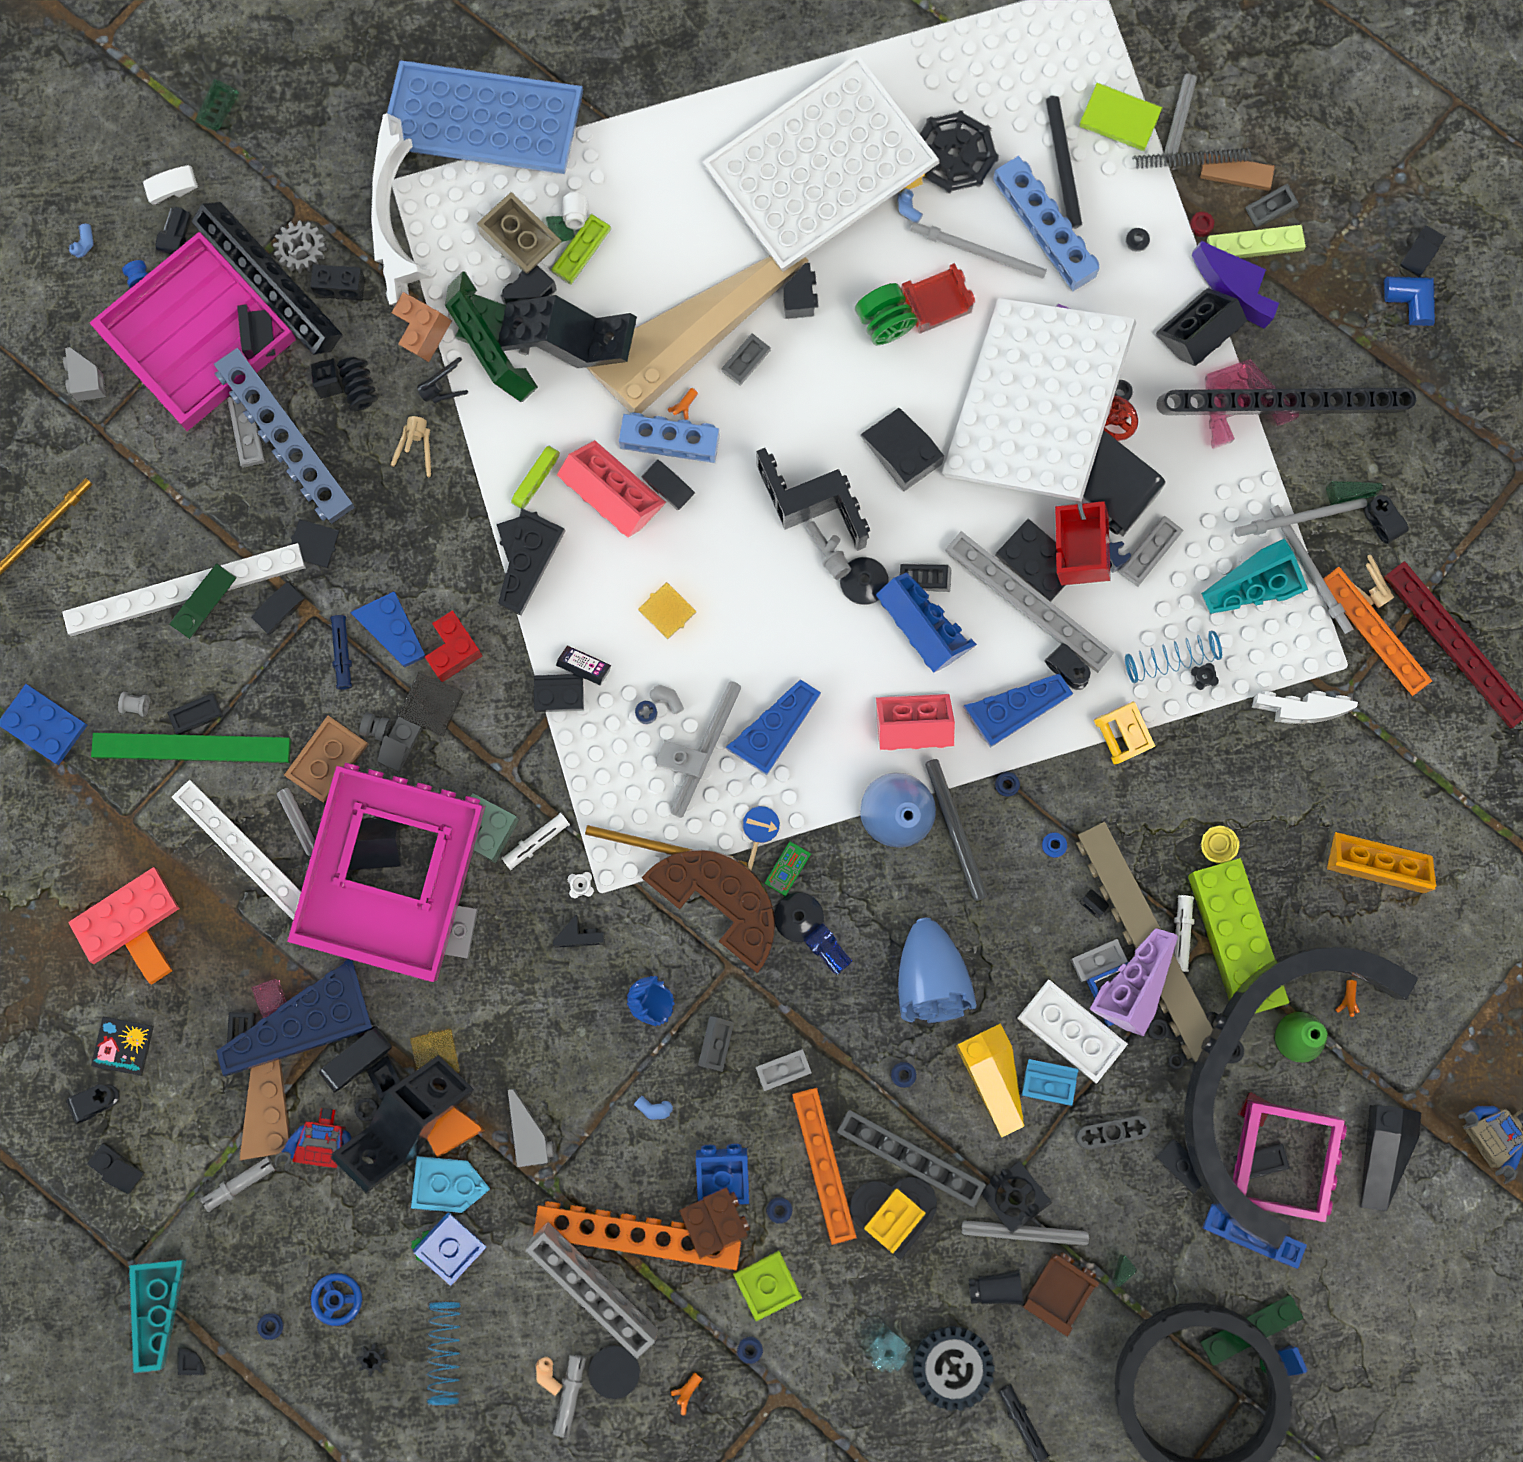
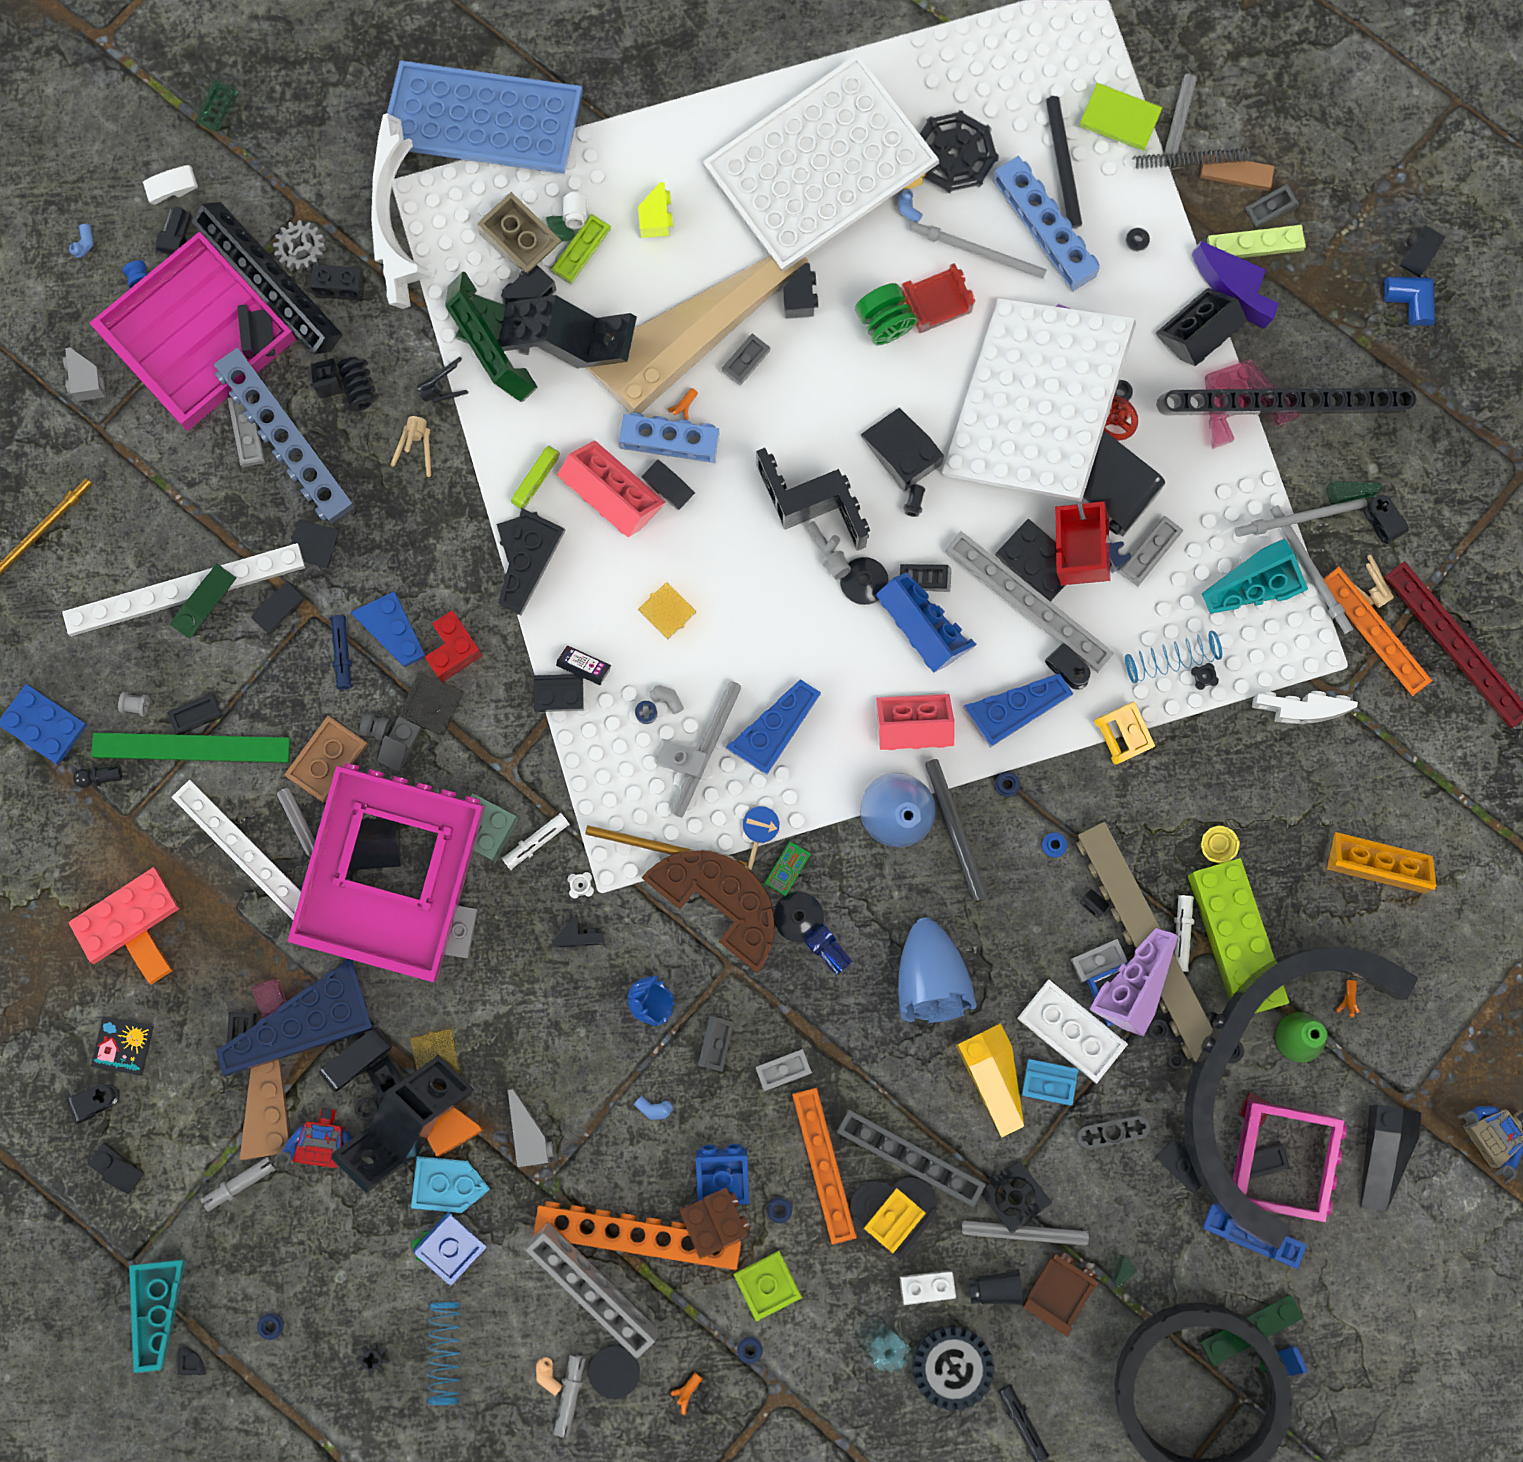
blue piece [311,1273,362,1326] -> none
nougat brick [392,292,452,362] -> none
dark blue plate [891,1062,916,1088] -> none
dark red tile [1189,212,1214,237] -> none
none -> black pin [73,765,123,788]
none -> neon yellow slope [638,182,673,238]
none -> white brick [899,1270,956,1305]
none -> black pin [903,484,926,517]

